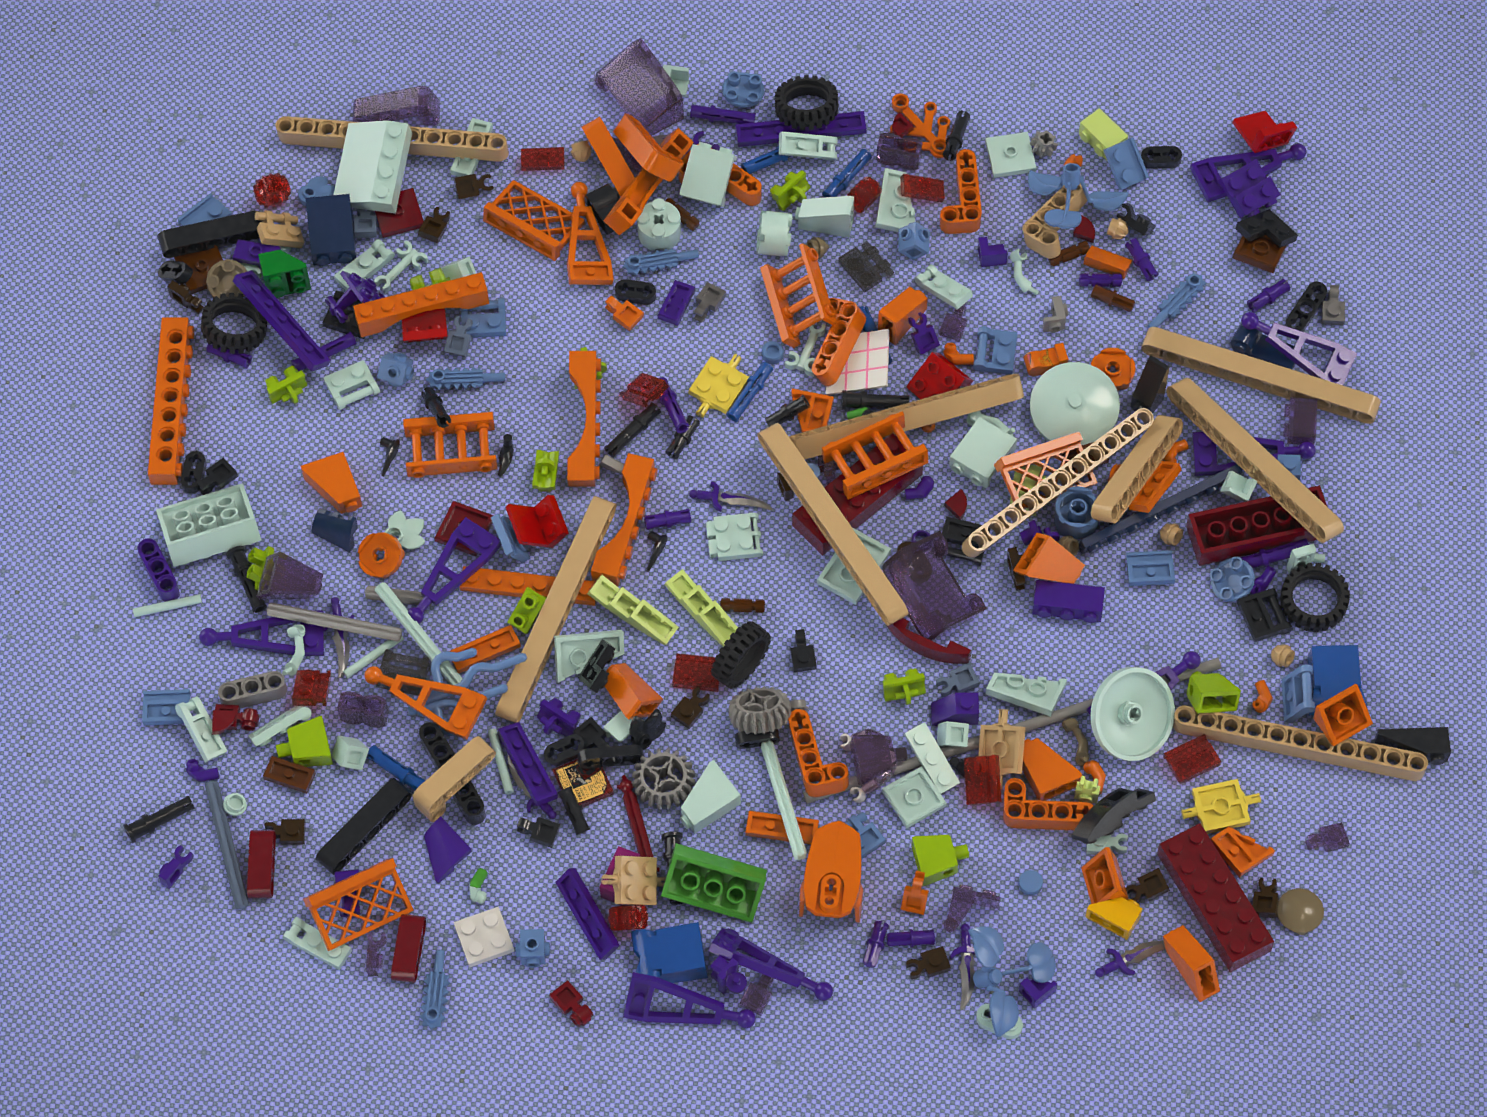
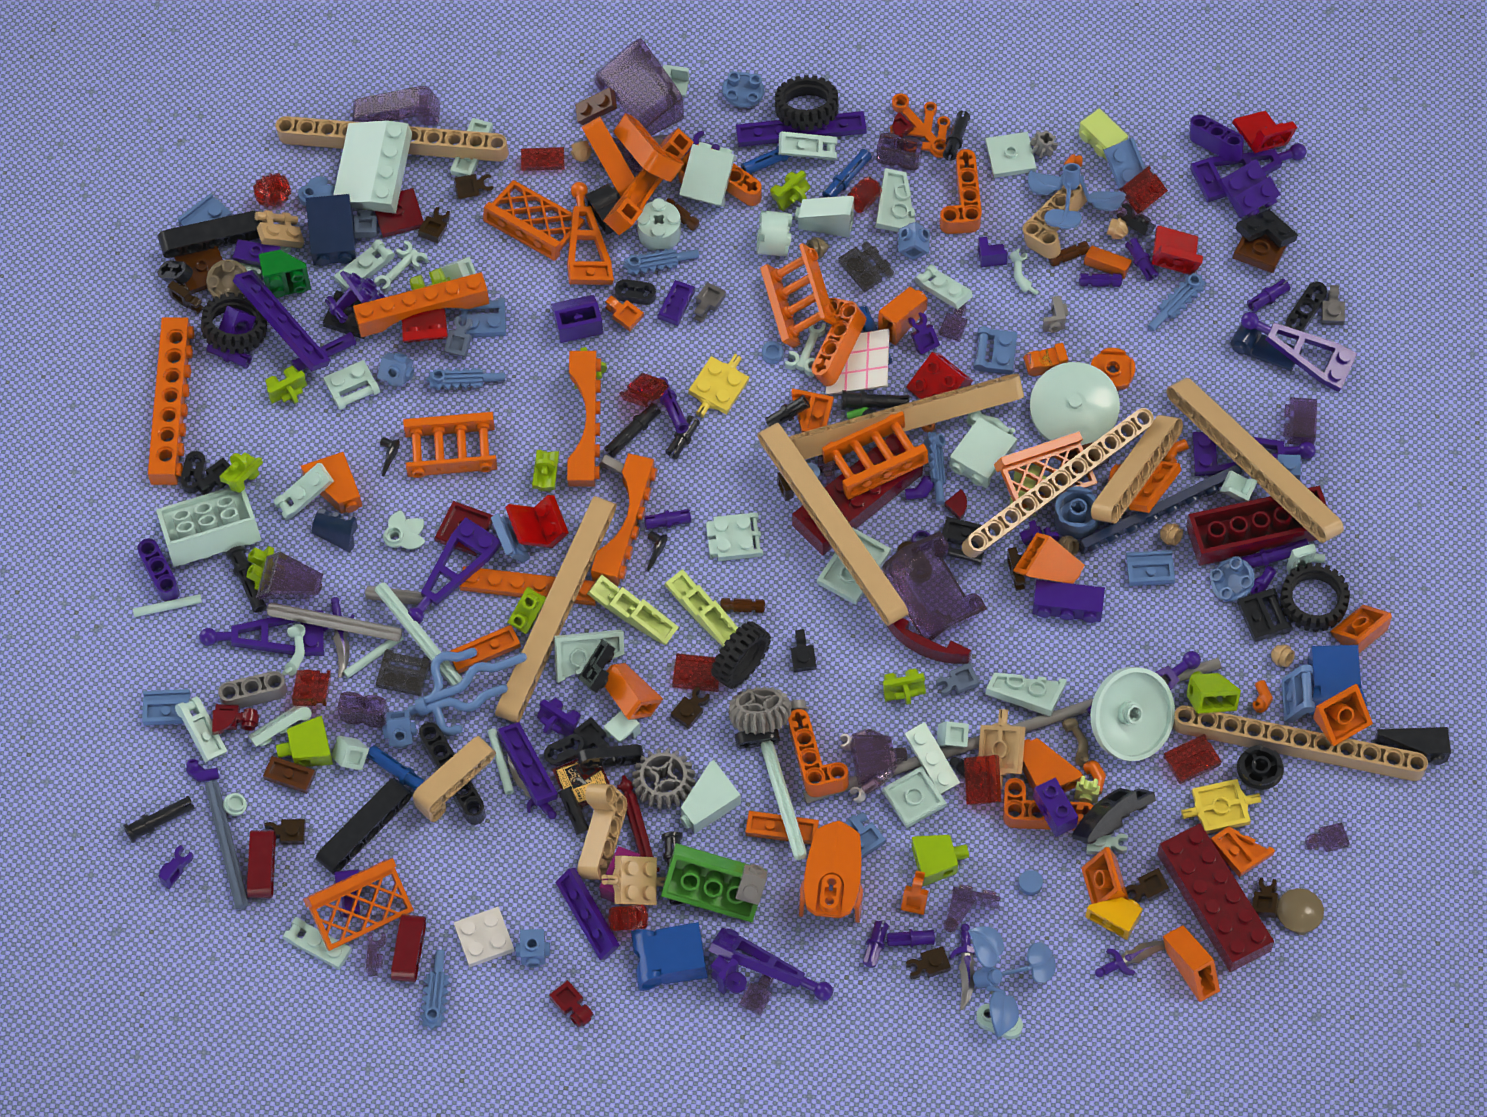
orange plate [358,532,405,579] -> none
orange plate [364,666,487,740] -> none
black pin [421,387,451,428] -> none
dark purple slope [424,816,472,884] -> none
arm [470,868,488,904] -> none
black bar [498,434,514,477] -> none
black plate [517,817,560,848] -> none
dark purple plate [623,972,756,1028] -> none
black plate [629,708,666,750] -> none
piece [689,481,773,512] -> none
dark purple pin [690,104,756,124] -> none
blue pin [726,362,773,422] -> none
clear red plate [900,174,945,203] -> none
dark purple slope [931,692,979,726] -> none
orange arm [943,342,974,365] -> none
dark purple panel [1019,978,1057,1009] -> none
dark red tile [1073,215,1095,243] -> none
reddish brown axle [1091,284,1135,312] -> none
black slope [1130,355,1170,414] -> none
black beam [1141,146,1182,169] -> none
tan beam [1141,327,1381,424] -> none
none -> dark purple brick [218,306,256,334]
none -> lime hips [219,452,263,493]
none -> light aqua plate [273,463,334,520]
none -> medium blue brick [383,710,417,748]
none -> dark purple slope [551,295,603,343]
none -> reddish brown plate [575,87,617,125]
none -> tan beam [577,784,627,880]
none -> light grey bracket [736,864,767,905]
none -> medium blue piece [923,431,946,505]
none -> dark purple brick [1033,777,1078,837]
none -> clear red plate [1119,165,1168,214]
none -> red bracket [1152,226,1203,275]
none -> dark purple beam [1189,115,1244,162]
none -> black cone [1237,745,1284,791]
none -> orange slope [1330,605,1392,653]

